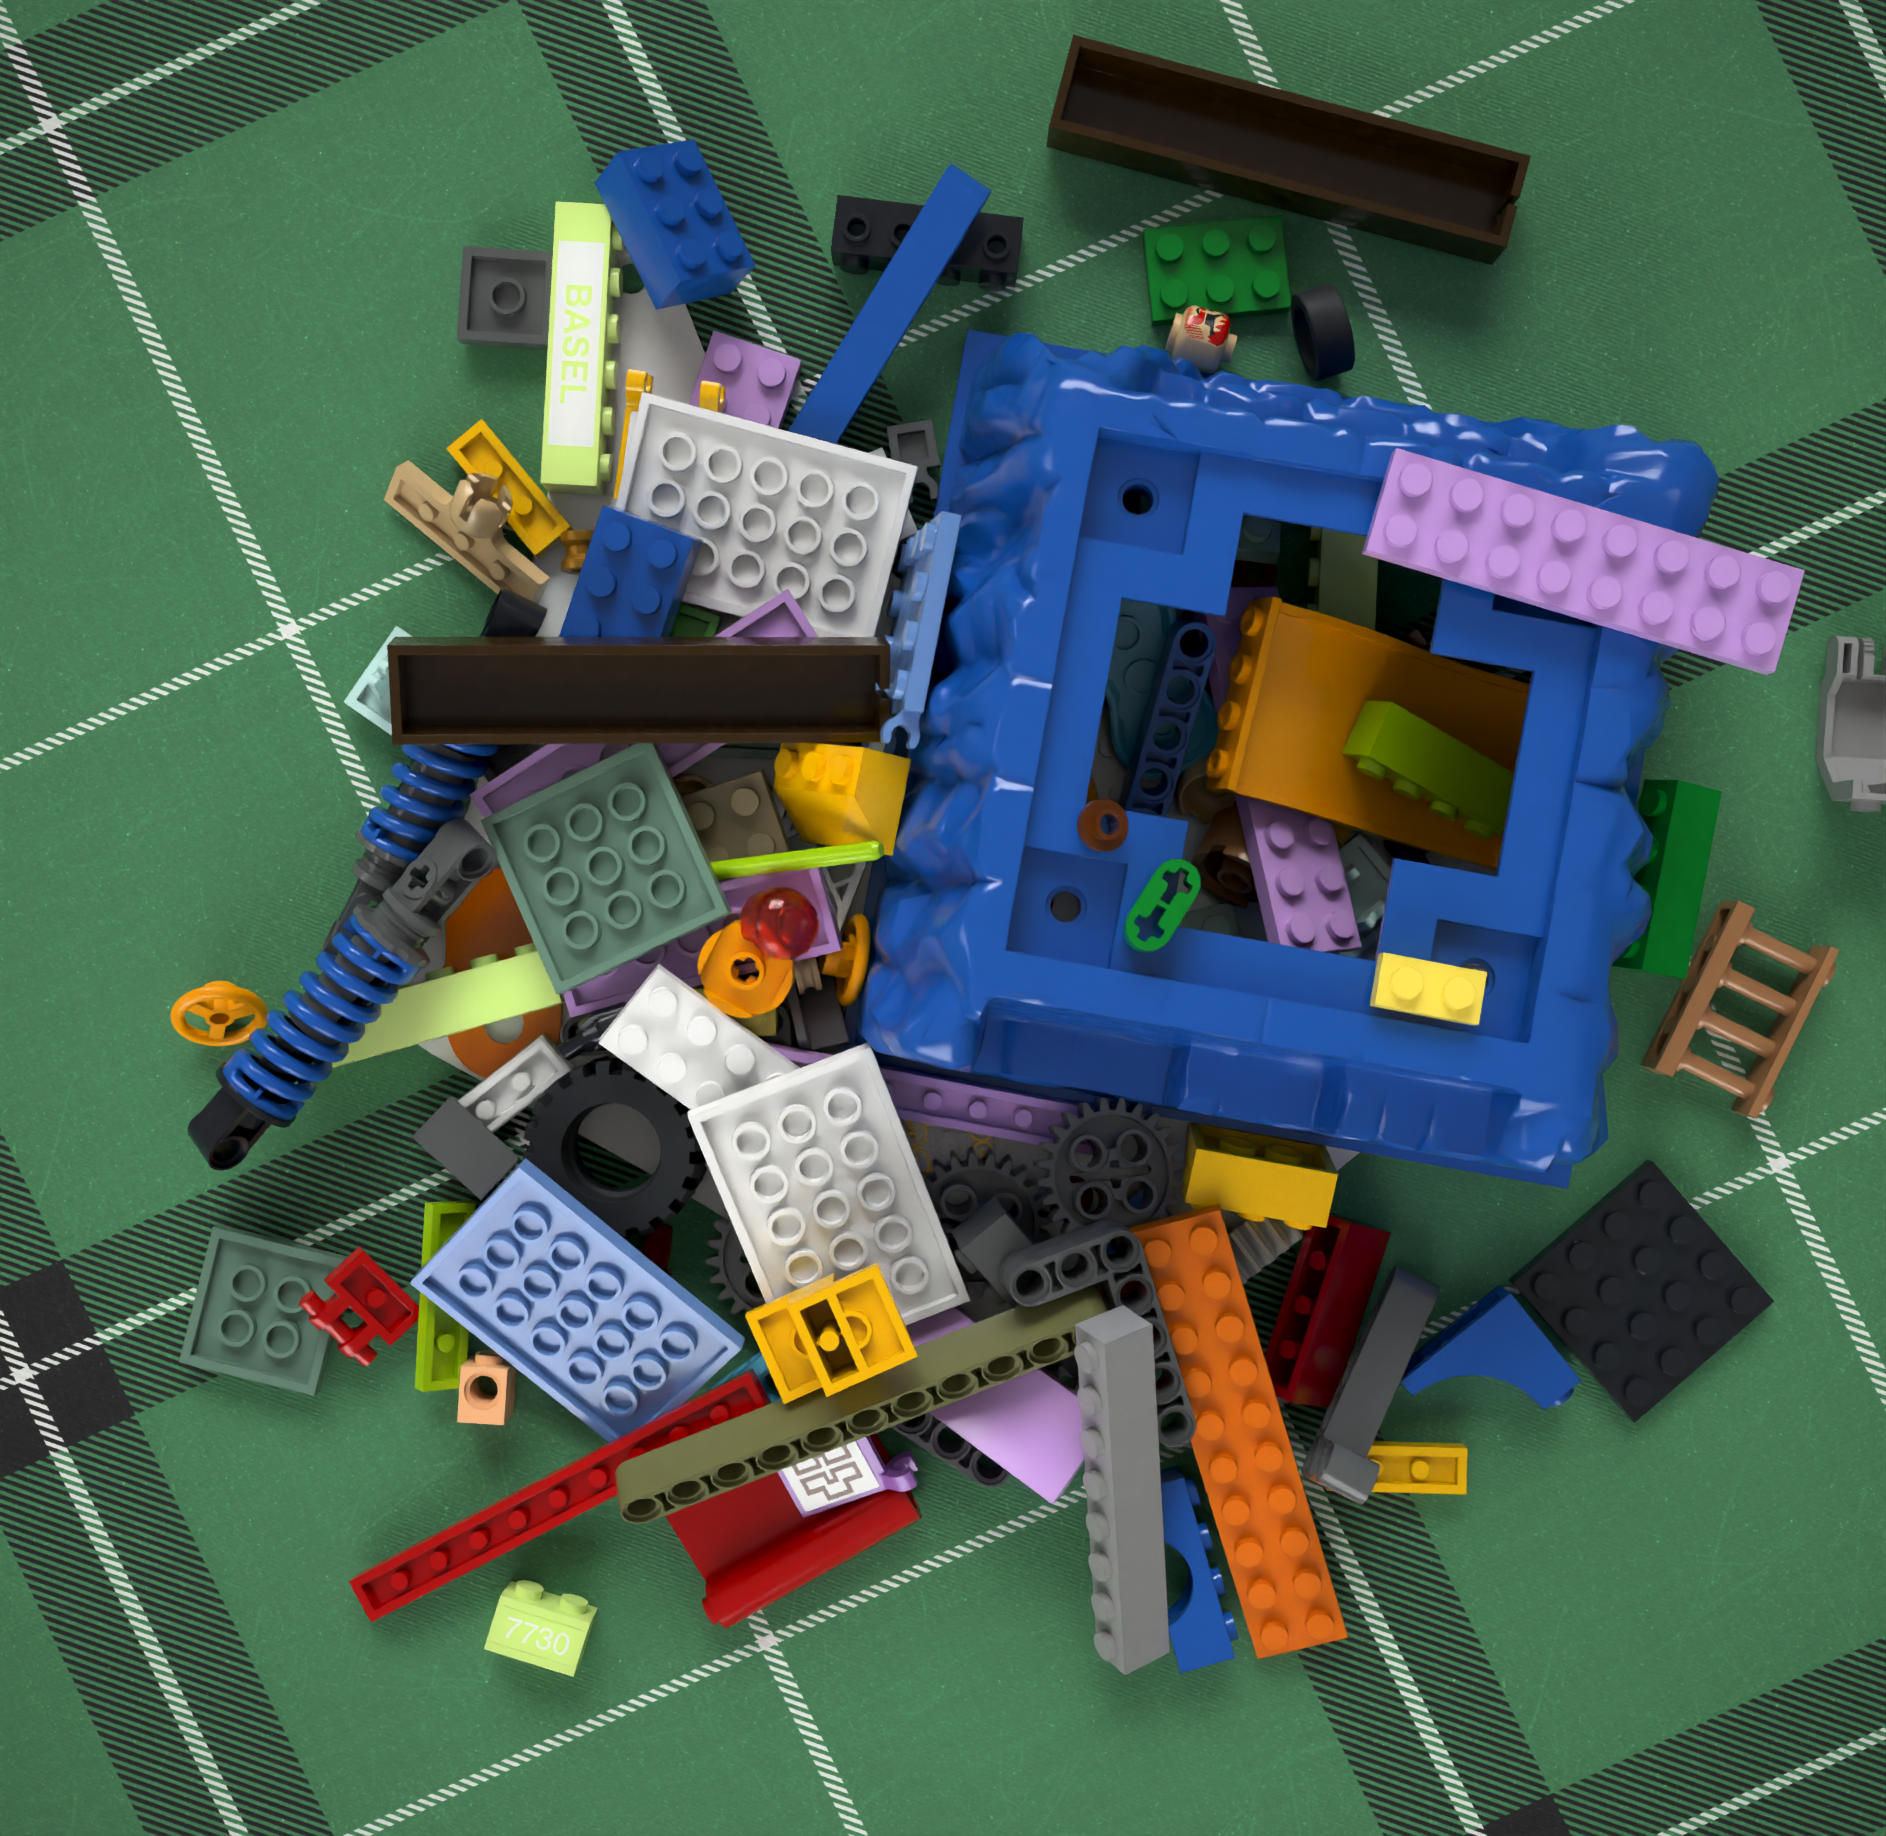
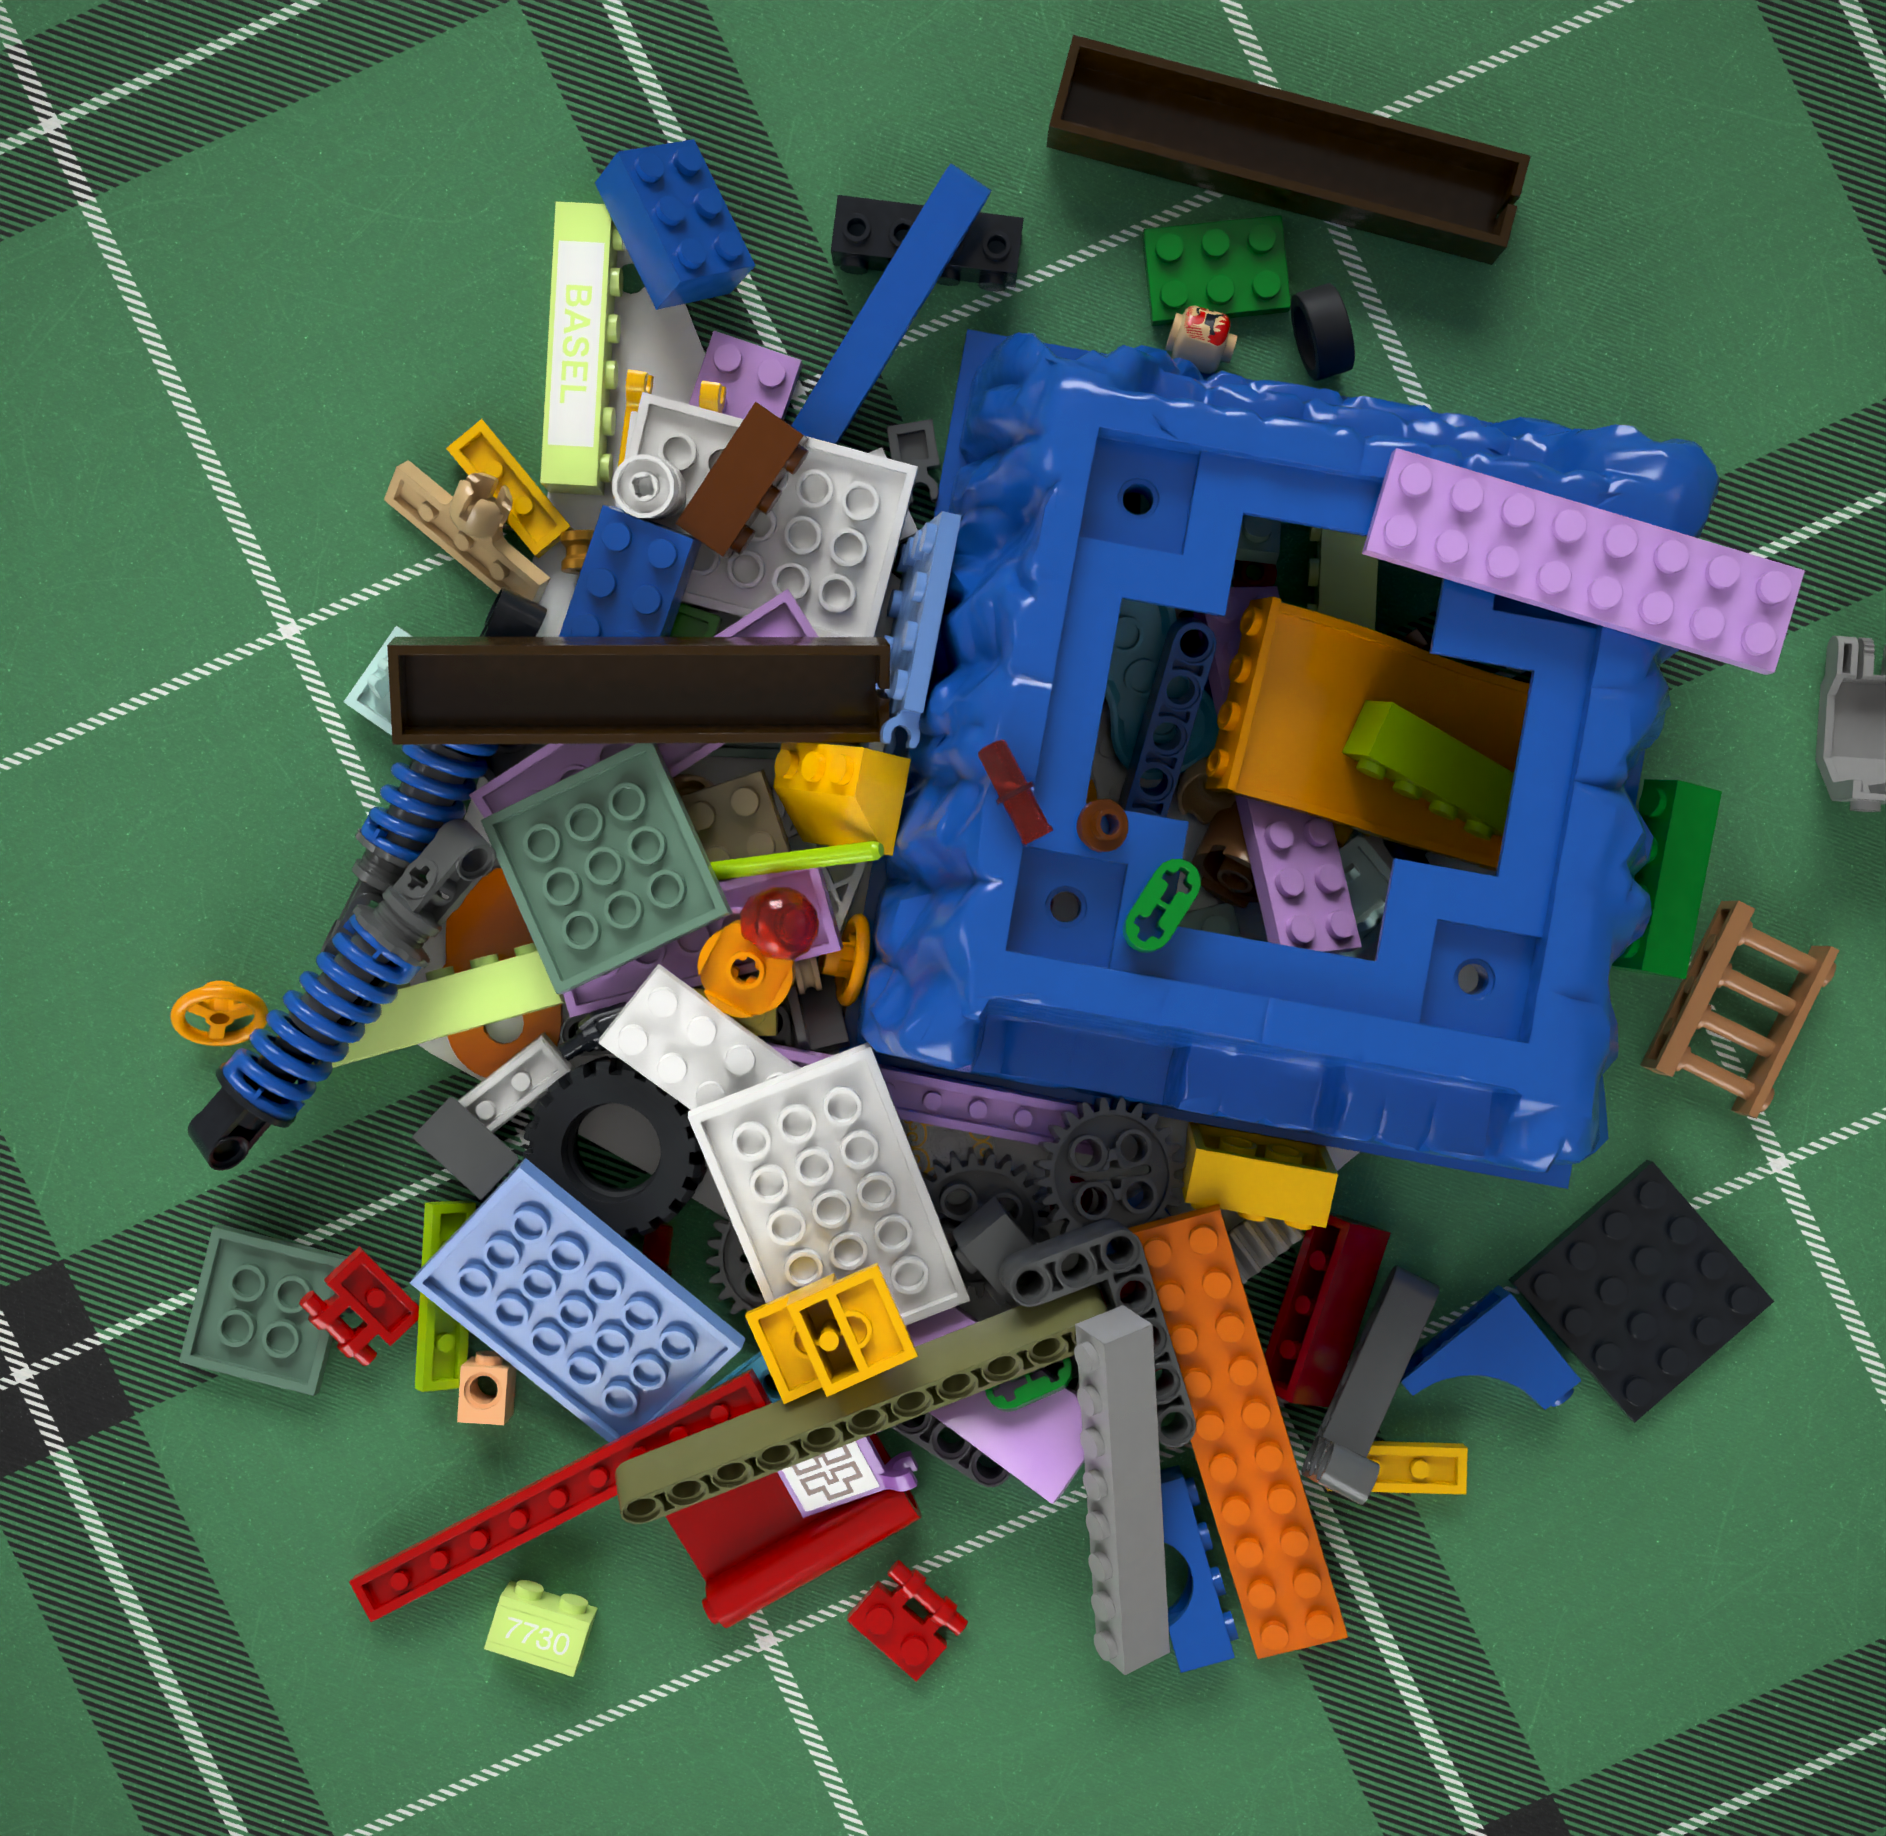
dark grey plate [457,246,553,350] -> none
light yellow plate [1370,952,1487,1025] -> none
none -> white wheel [612,454,685,520]
none -> reddish brown brick [675,402,809,558]
none -> red plate [847,1560,968,1682]
none -> clear red axle [978,740,1053,846]
none -> green beam [985,1357,1073,1412]

